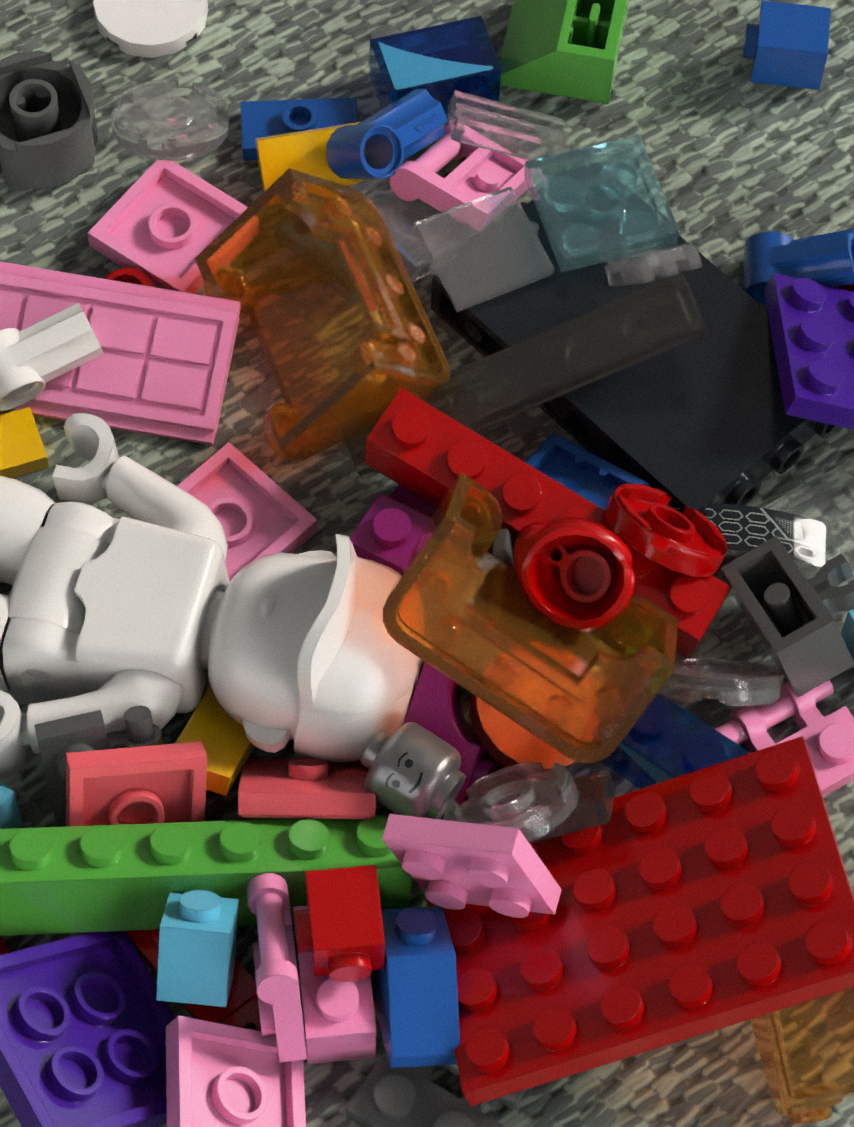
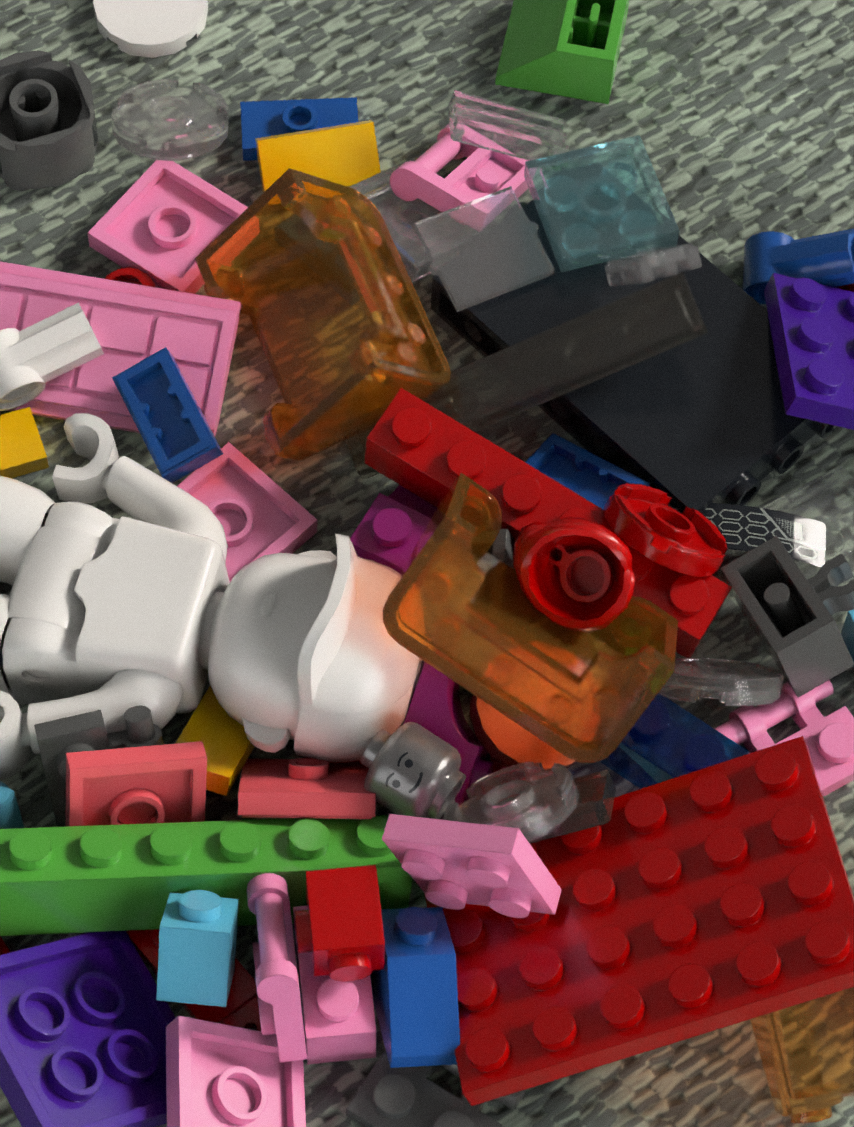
blue piece [326,89,448,180] -> none
clear blue brick [369,16,502,115] -> none
blue brick [742,0,831,90] -> none
none -> blue plate [112,347,223,483]

